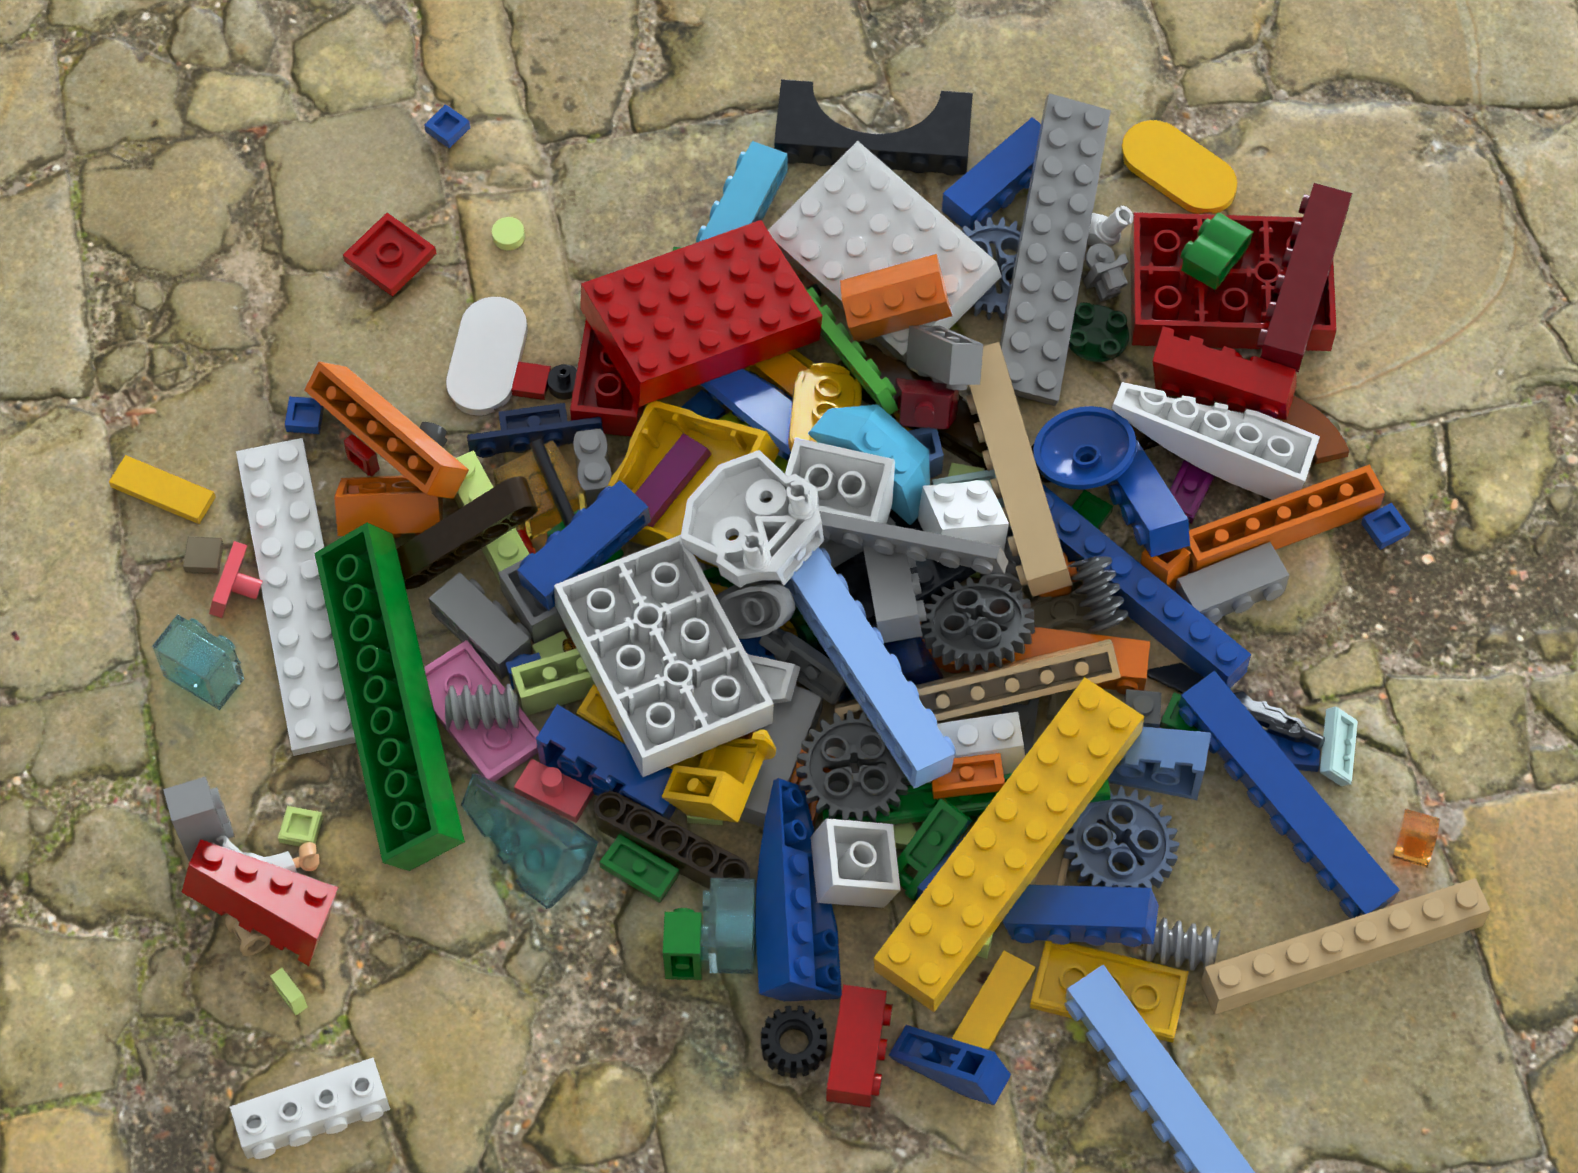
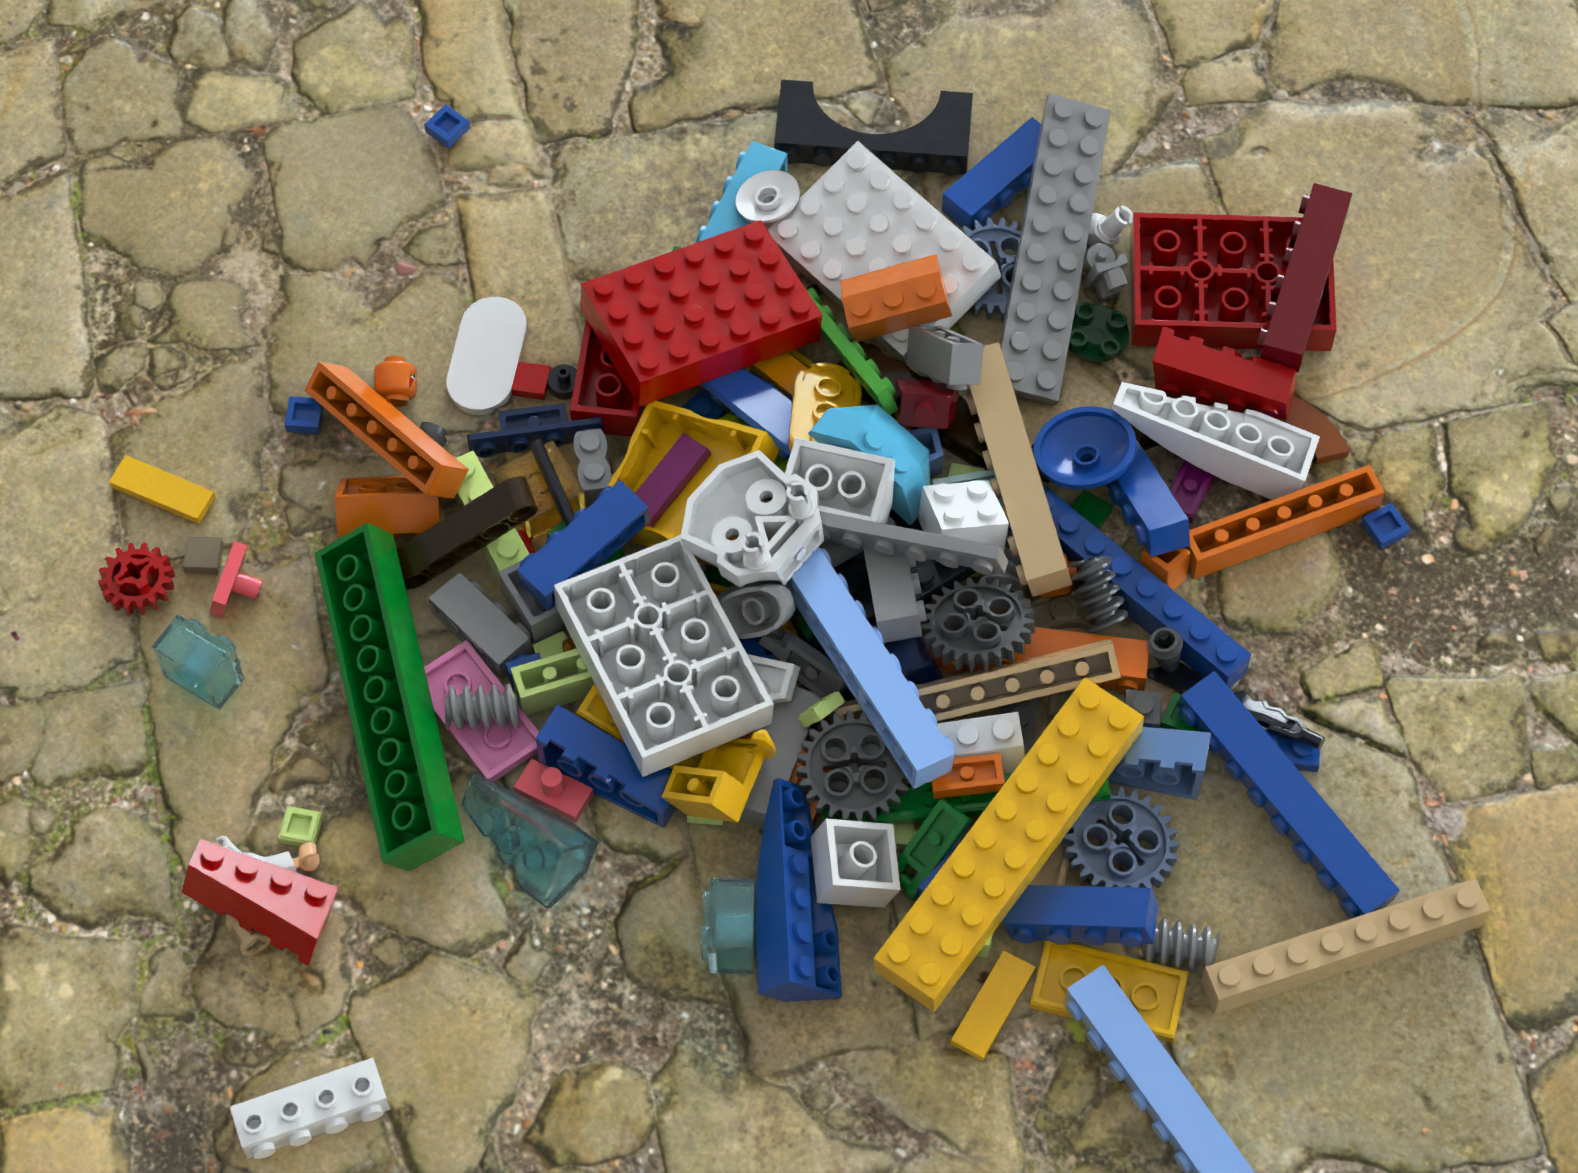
light grey brick [163,776,235,862] -> none
white plate [236,438,356,756] -> none
yellowish green tile [270,968,308,1015] -> none
red plate [343,212,437,297] -> none
red tile [344,434,380,477] -> none
yellowish green tile [492,217,525,251] -> none
dark brown beam [594,791,750,900] -> none
green plate [599,834,680,903] -> none
green brick [663,908,703,980] -> none
black tyre [761,1005,827,1078] -> none
red brick [826,984,893,1108] -> none
blue slope [889,1025,1011,1106] -> none
yellow tile [1122,120,1237,214] -> none
light grey brick [1175,542,1289,624] -> none
green brick [1180,213,1253,290] -> none
light aqua plate [1320,707,1358,786] -> none
clear orange brick [1393,809,1440,868] -> none
none -> red gear [98,542,175,615]
none -> orange head [373,356,417,407]
none -> white dish [736,170,800,223]
none -> yellowish green tile [798,691,845,728]
none -> dark grey cone [1148,627,1183,672]

